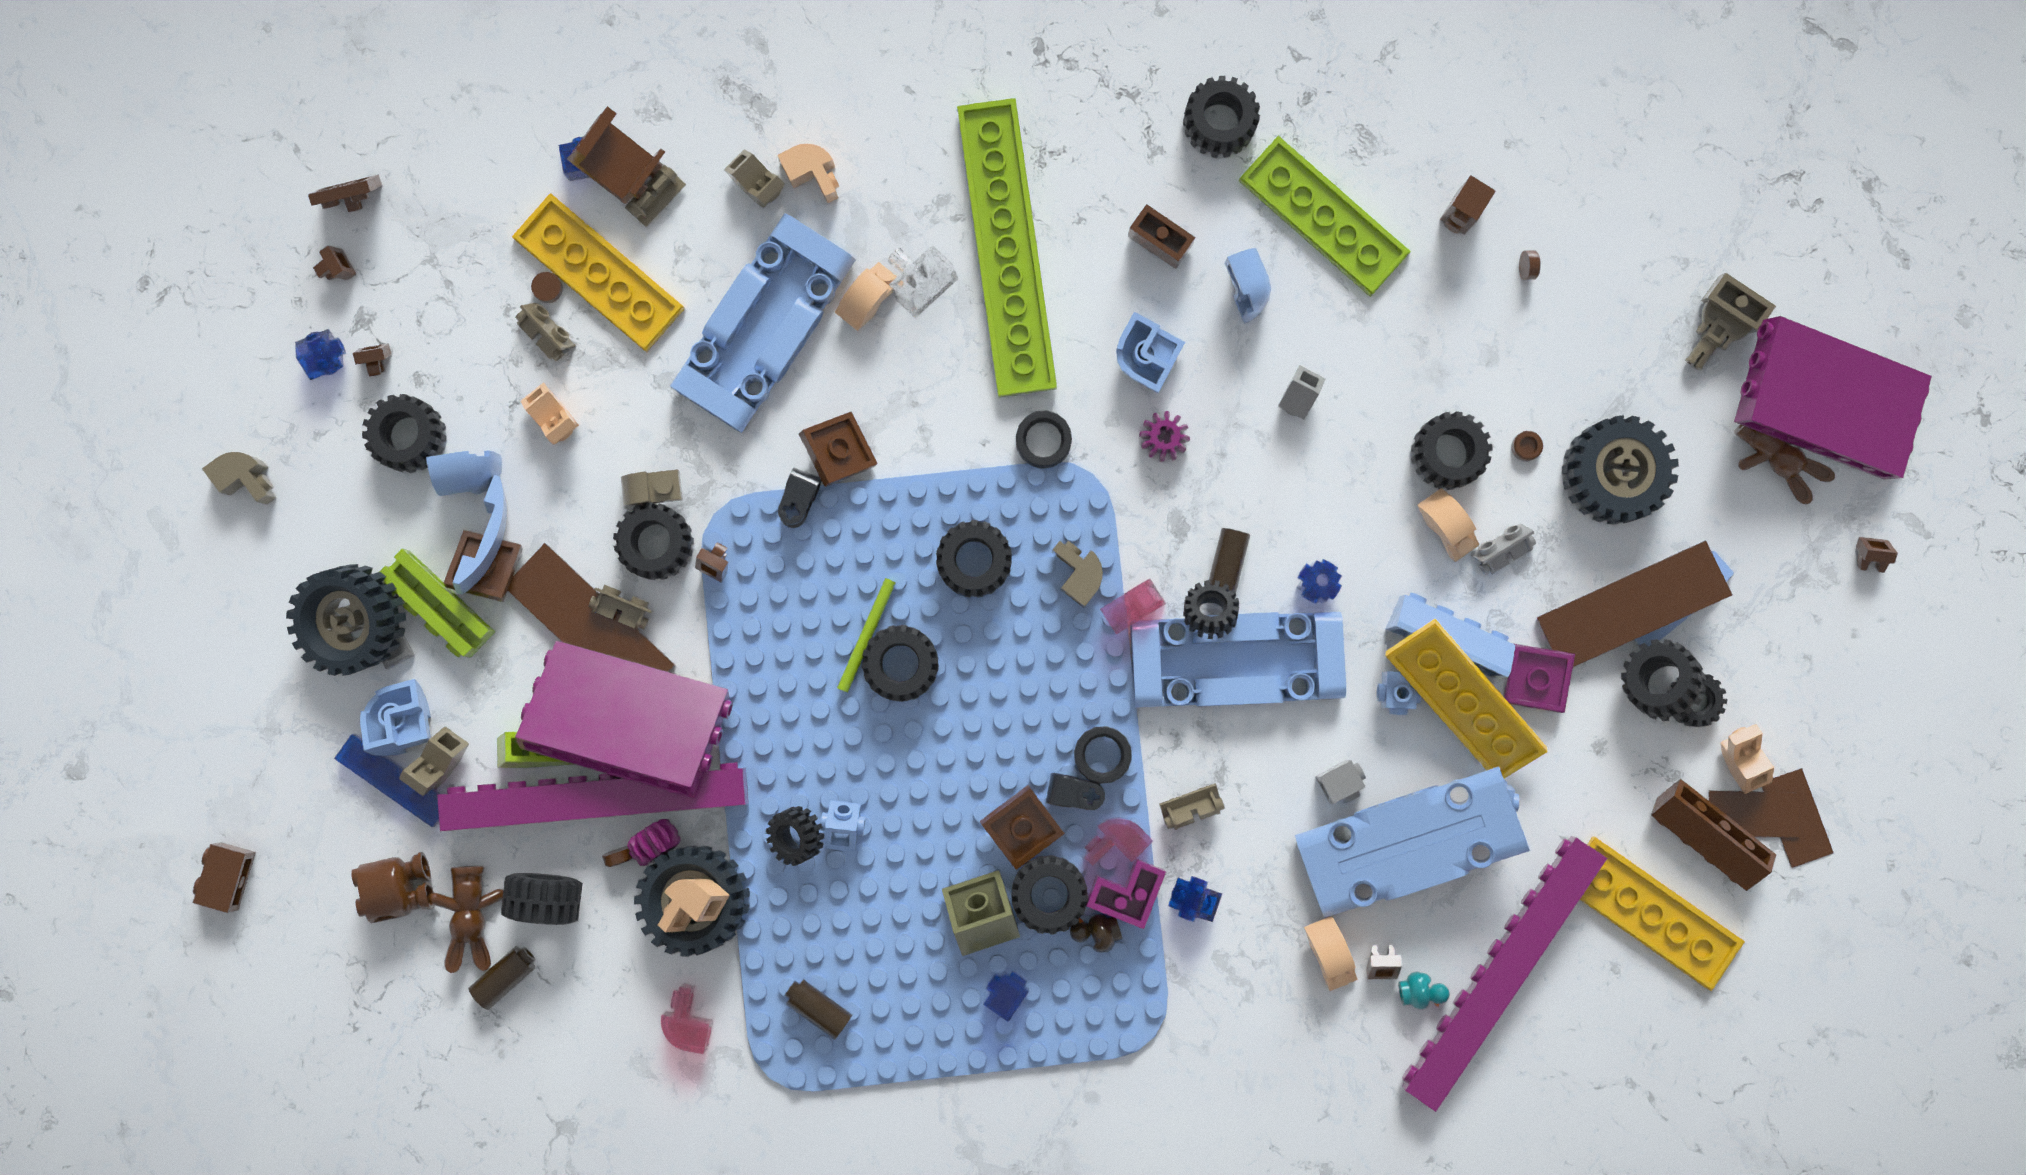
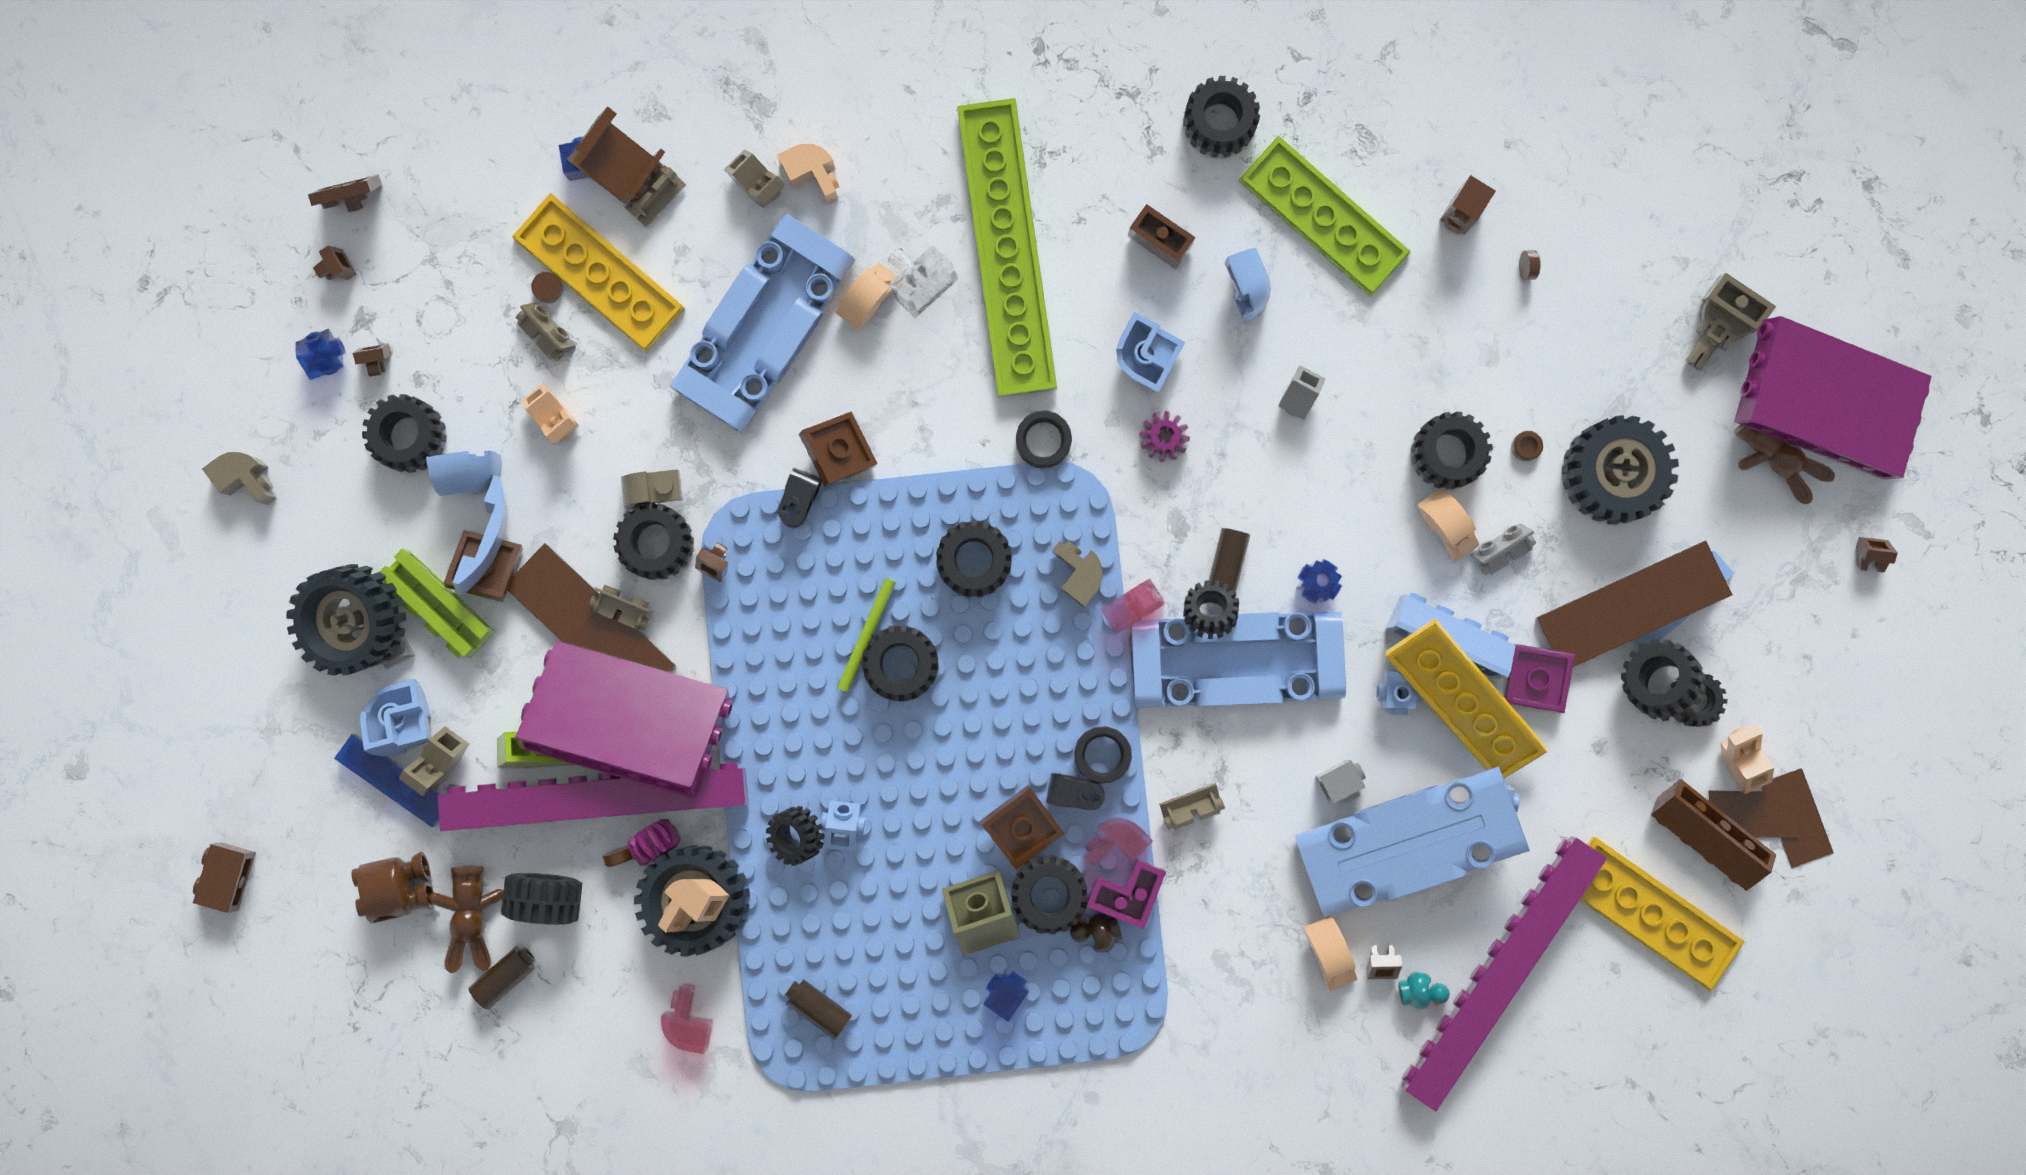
clear blue brick [1168,876,1223,922] -> none

